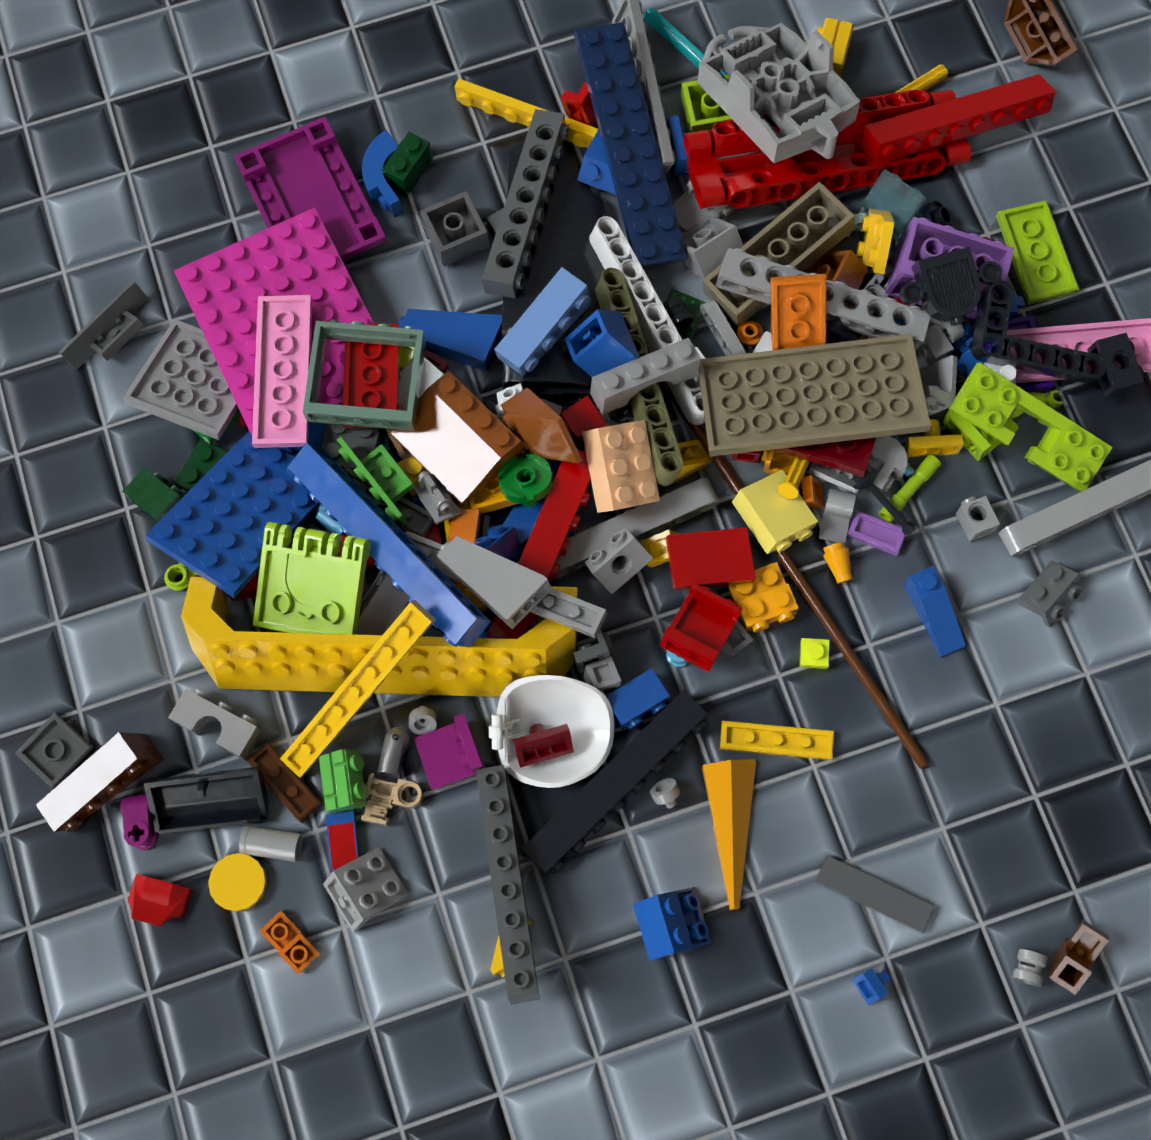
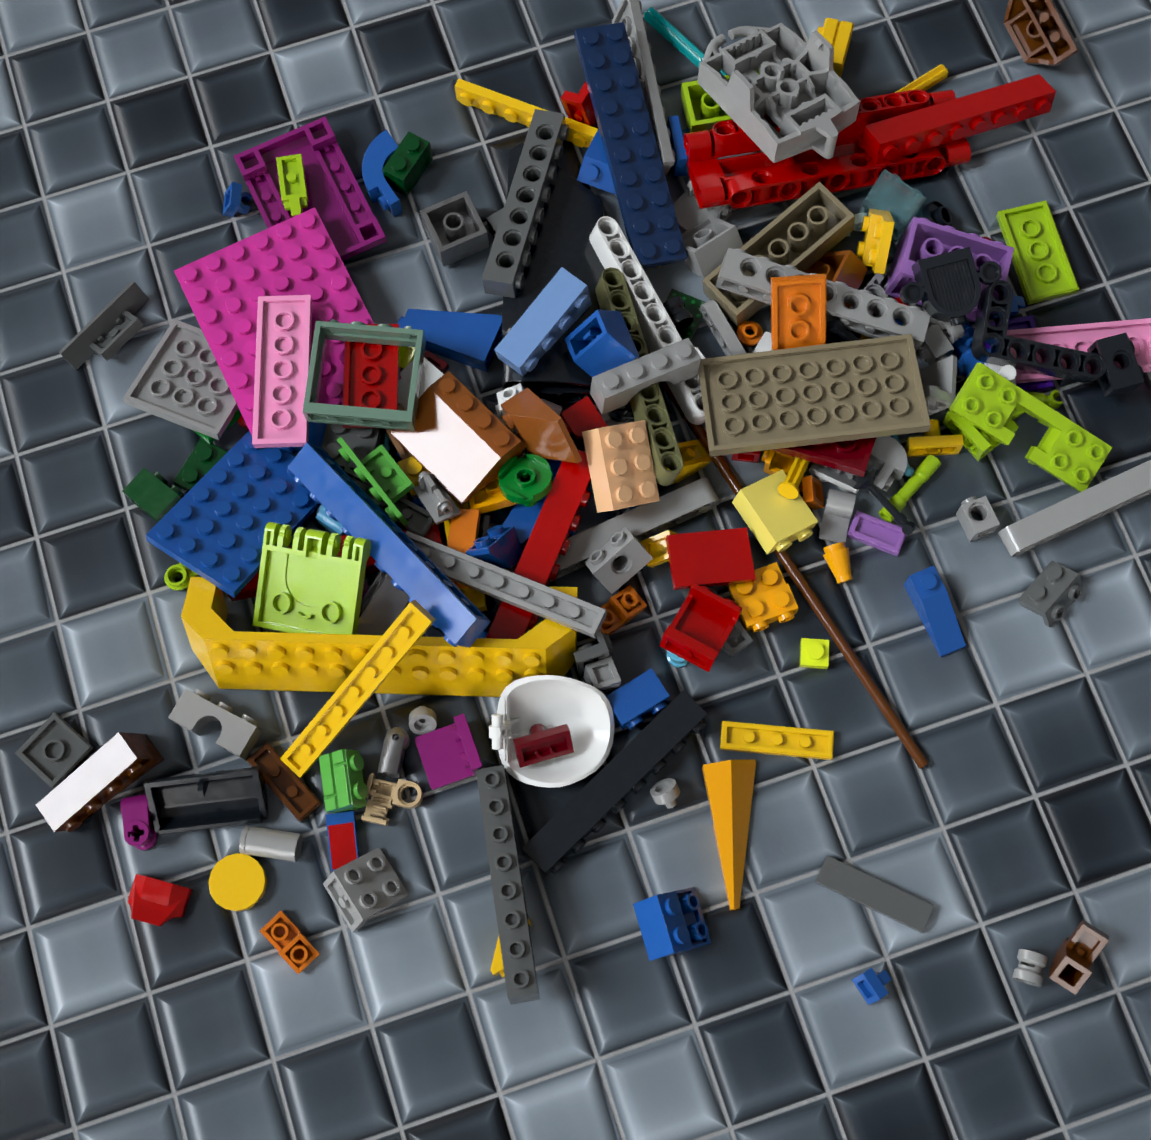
light grey slope [437,536,552,629] -> none
none -> blue tile [223,182,252,217]
none -> lime hinge [276,154,309,217]
none -> orange slope [600,585,647,636]

